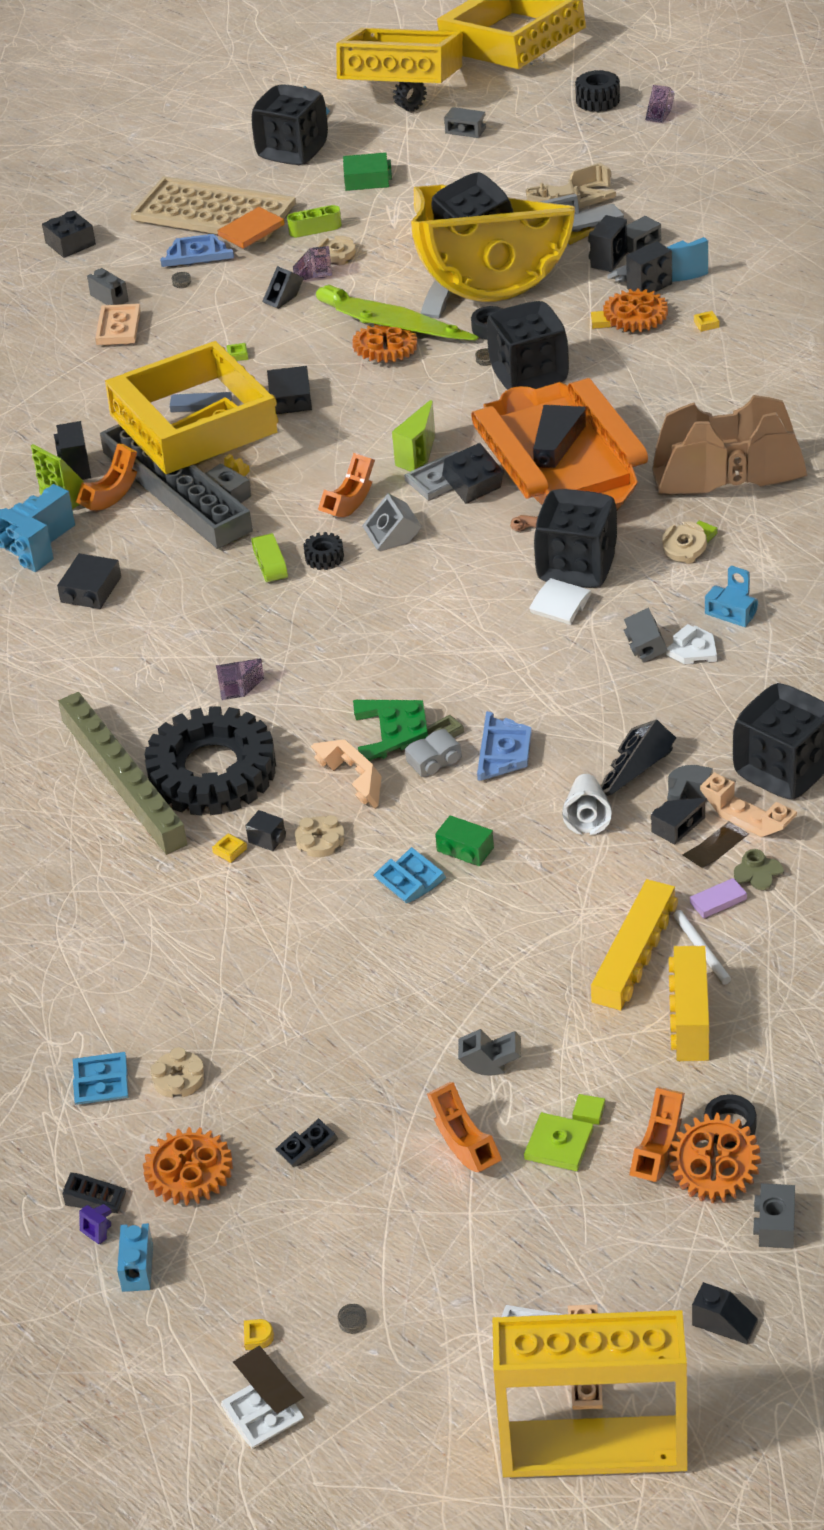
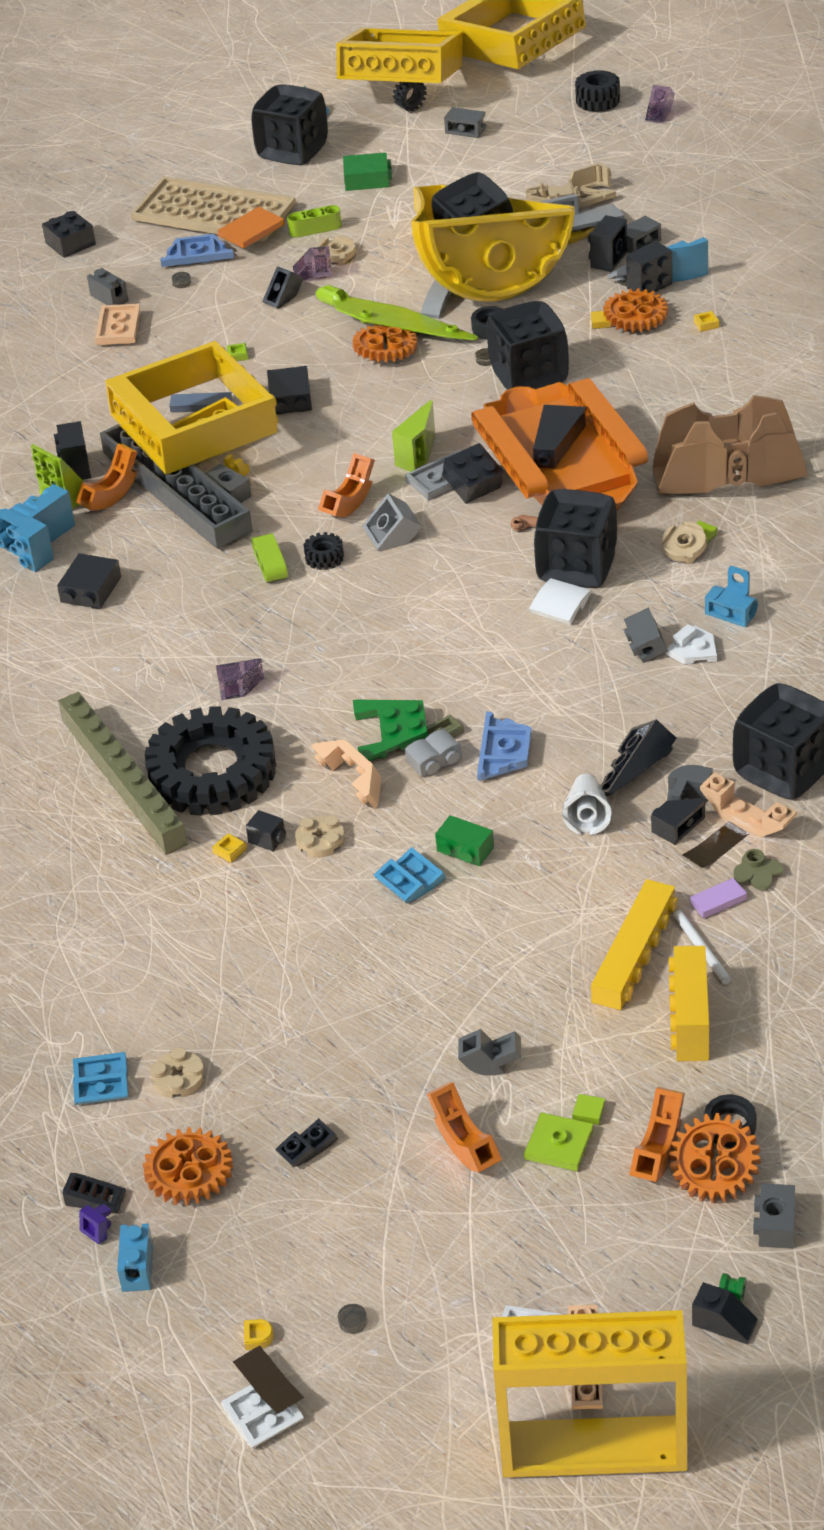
none -> green wheel [719,1273,747,1303]

